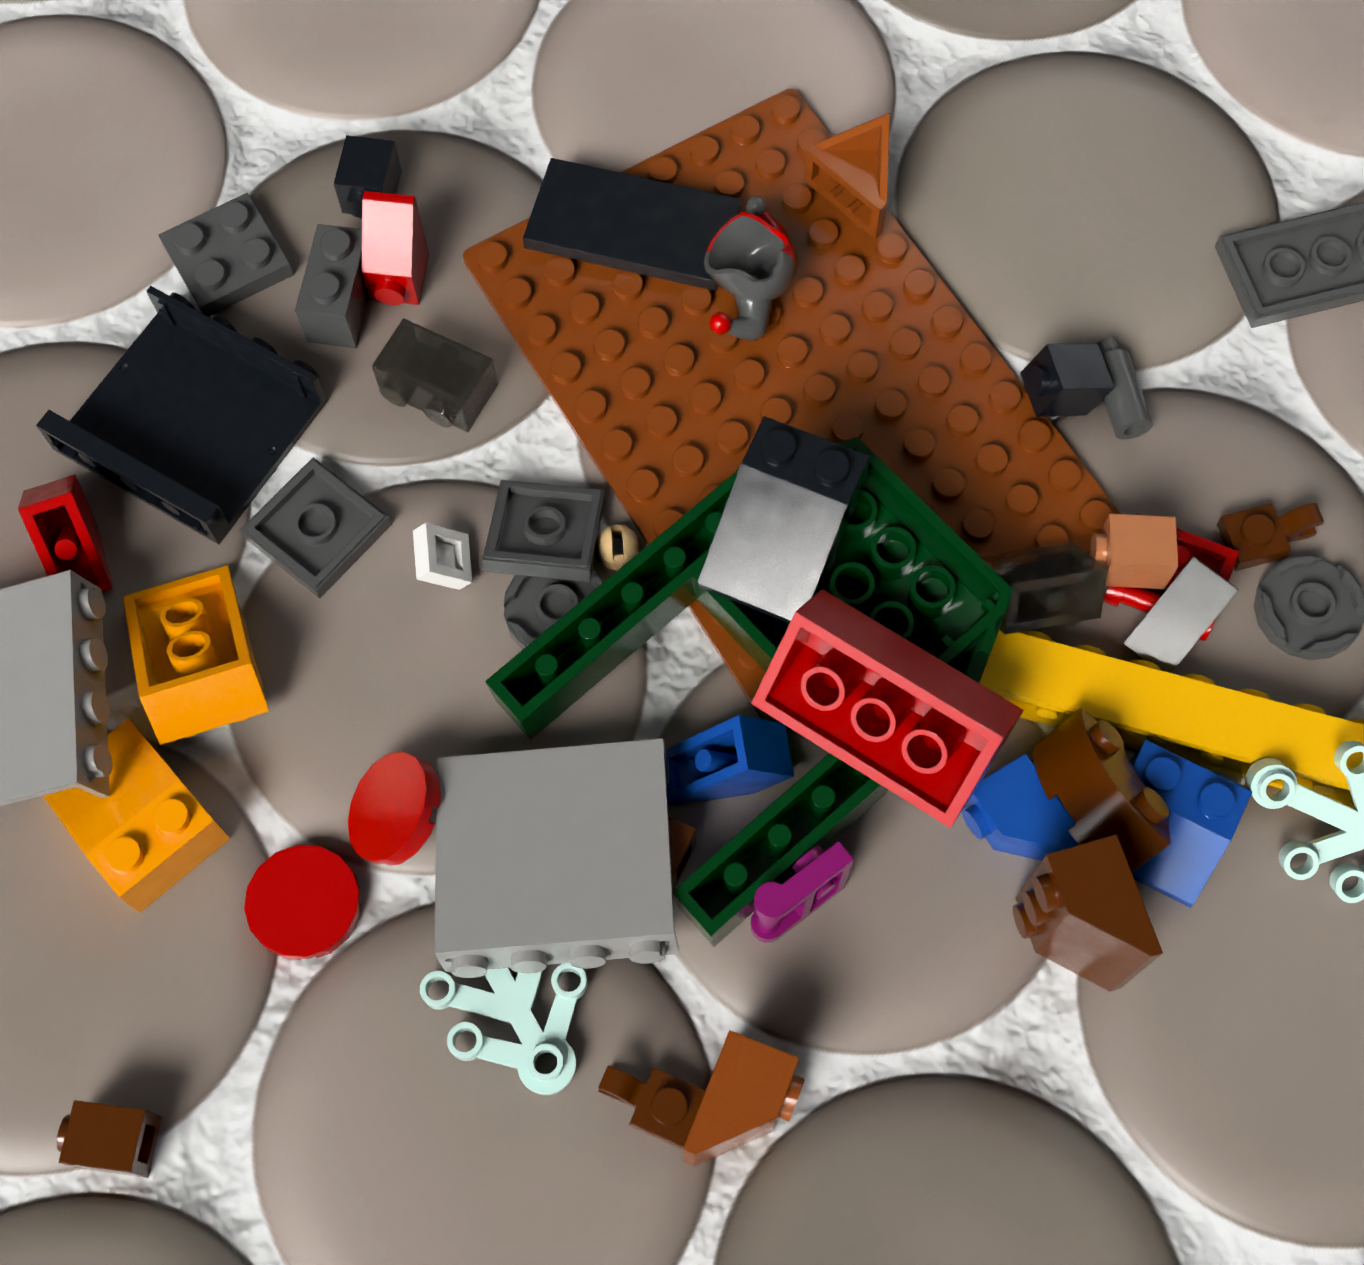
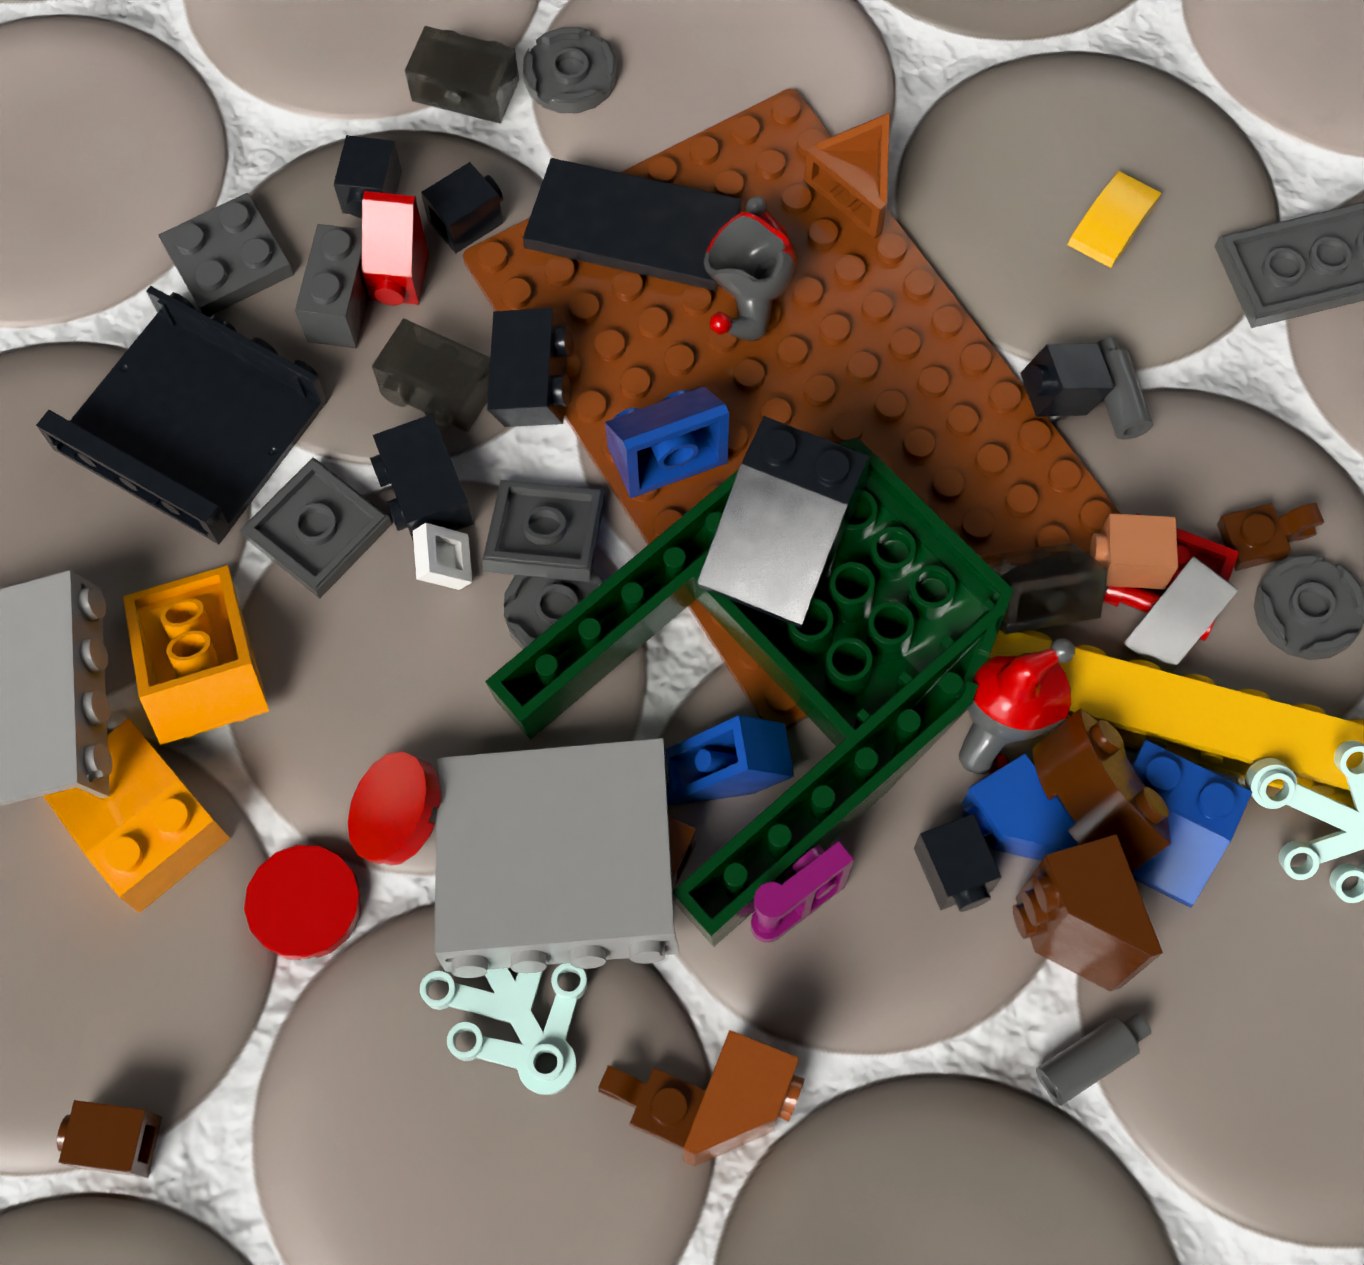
red slope [18,474,113,592] -> none
tan hinge [597,524,639,571] -> none
red slope [751,589,1024,828] -> none
none -> black brick [370,414,474,543]
none -> clear smoke brick [405,26,519,124]
none -> black brick [421,162,504,254]
none -> black brick [487,308,574,427]
none -> dark grey tile [523,27,617,113]
none -> blue slope [605,386,729,499]
none -> black brick [914,814,1002,912]
none -> red piece [959,638,1075,775]
none -> dark grey cylinder [1036,1014,1151,1106]
none -> yellow slope [1067,171,1162,268]

